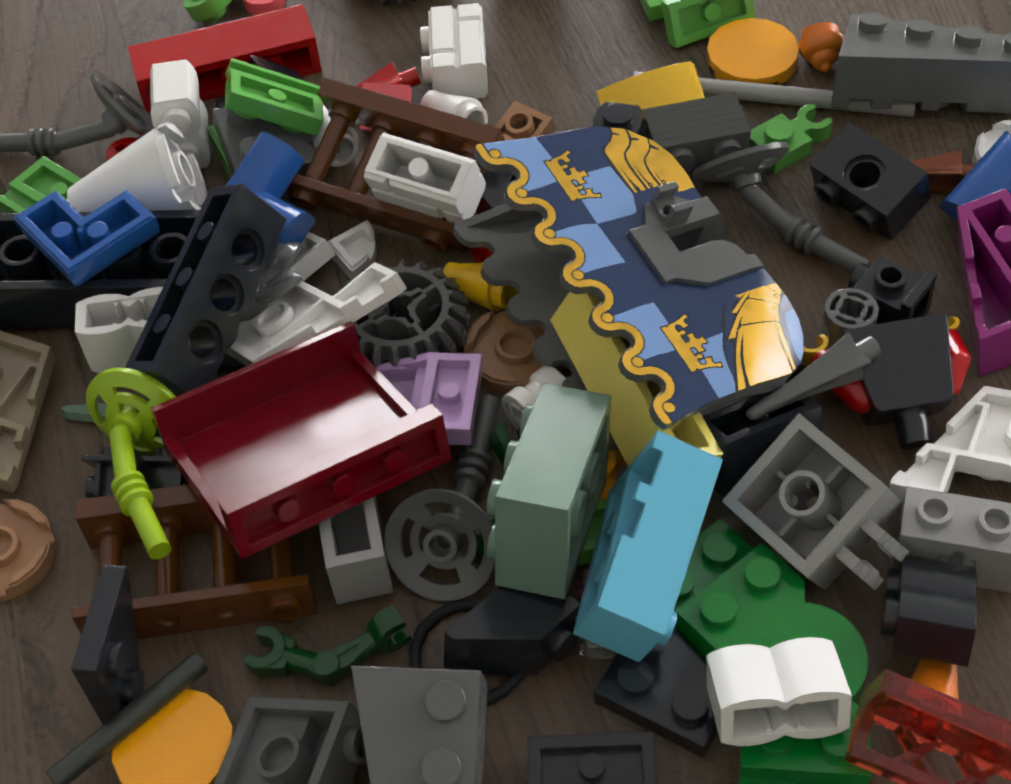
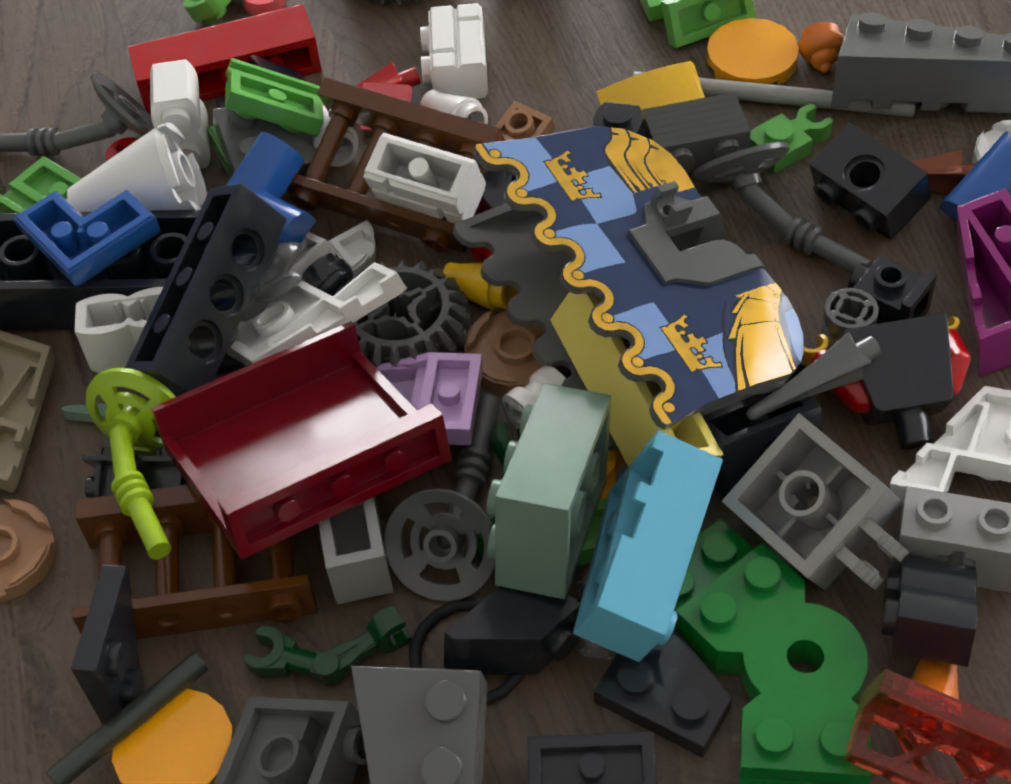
white brick [706,637,852,746] -> none
none -> black plate [302,253,353,296]

